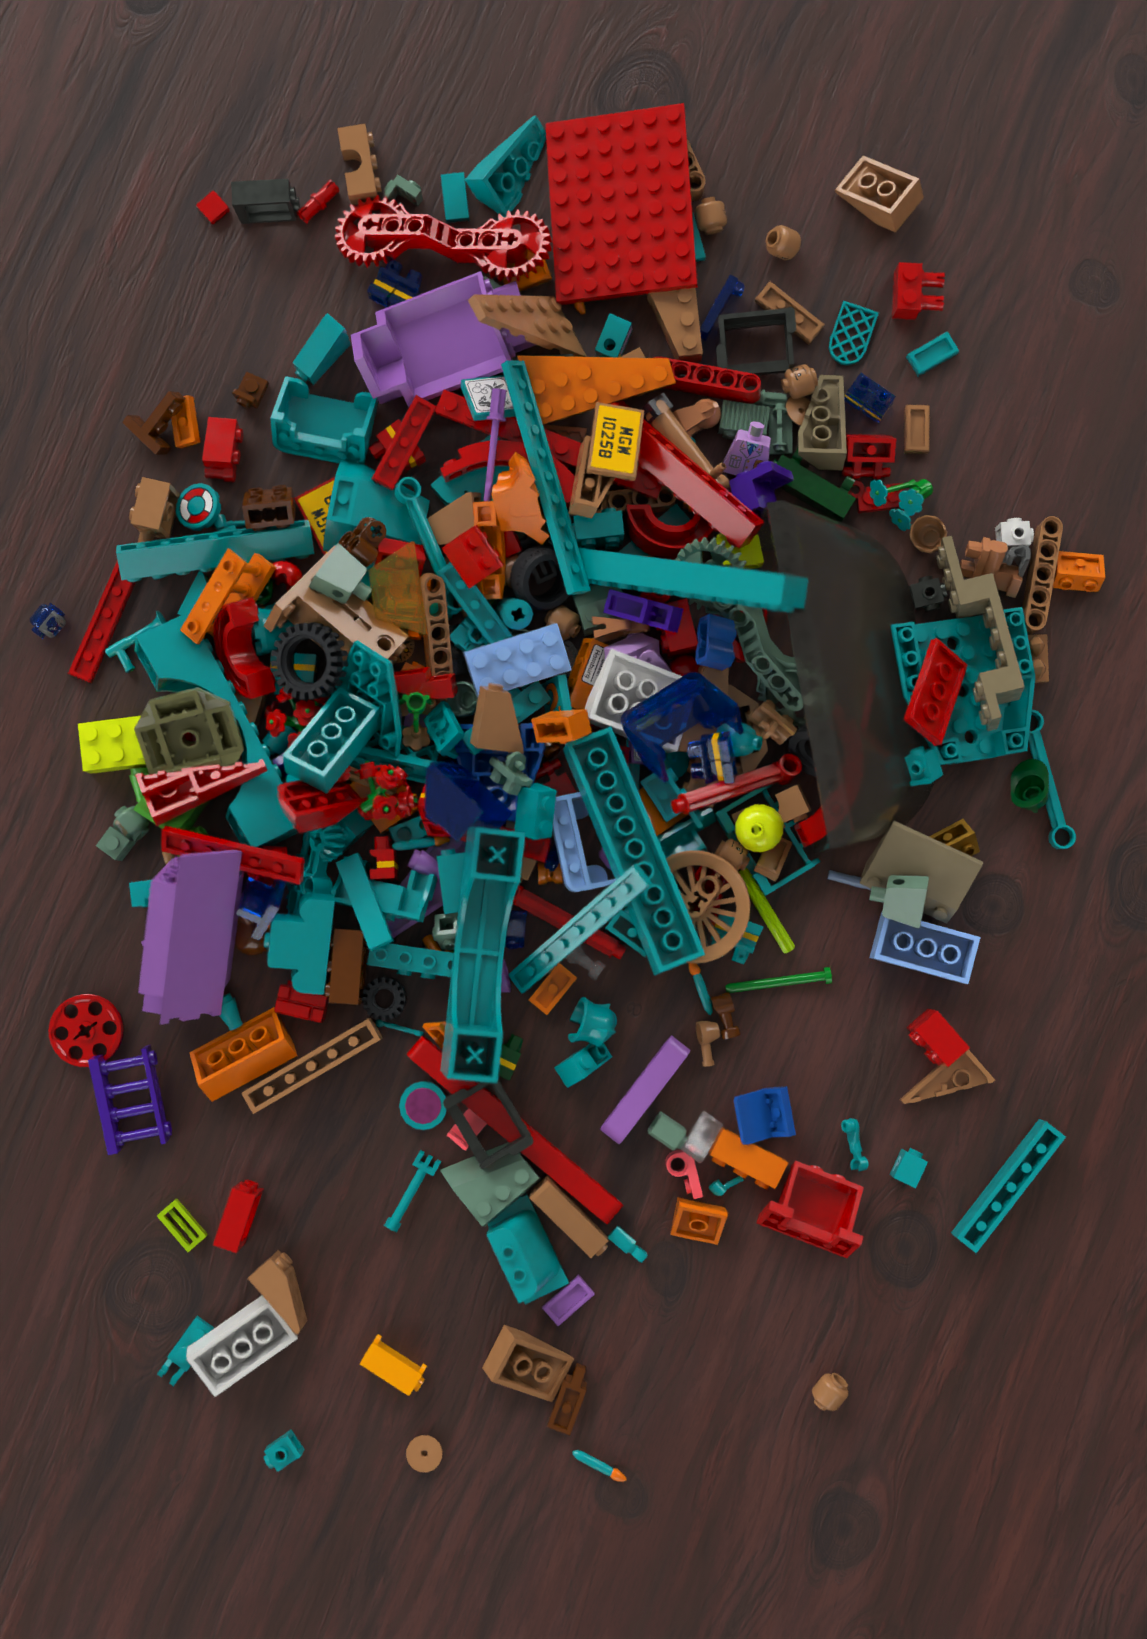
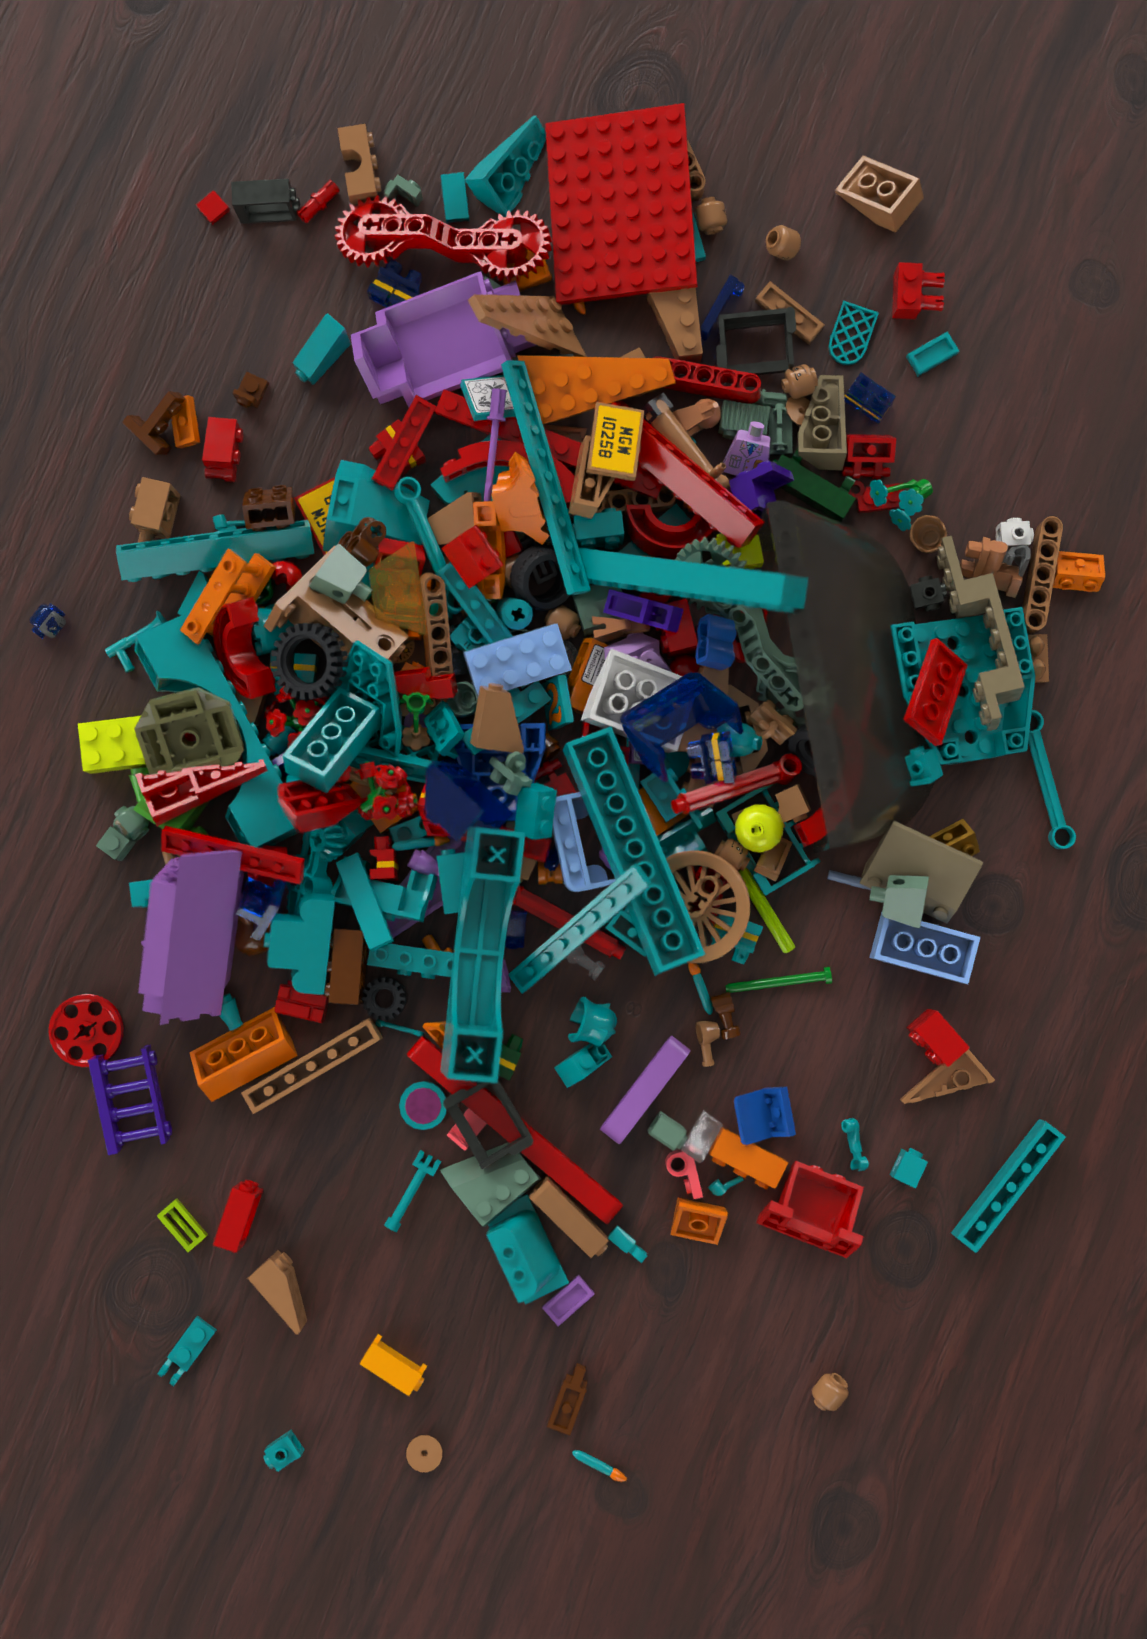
red tile [68,560,136,684] -> none
tile [176,483,221,531] -> none
white brick [186,1296,298,1397] -> none
teal windscreen [270,376,378,464] -> none
sand green brick [432,912,458,950] -> none
medium nougat slope [482,1325,574,1402] -> none
orange plate [529,963,577,1015] -> none
orange brick [531,709,592,744] -> none
teal torso [595,313,633,358] -> none
medium nougat tile [904,405,930,454] -> none
dark green piece [1011,759,1049,813] -> none

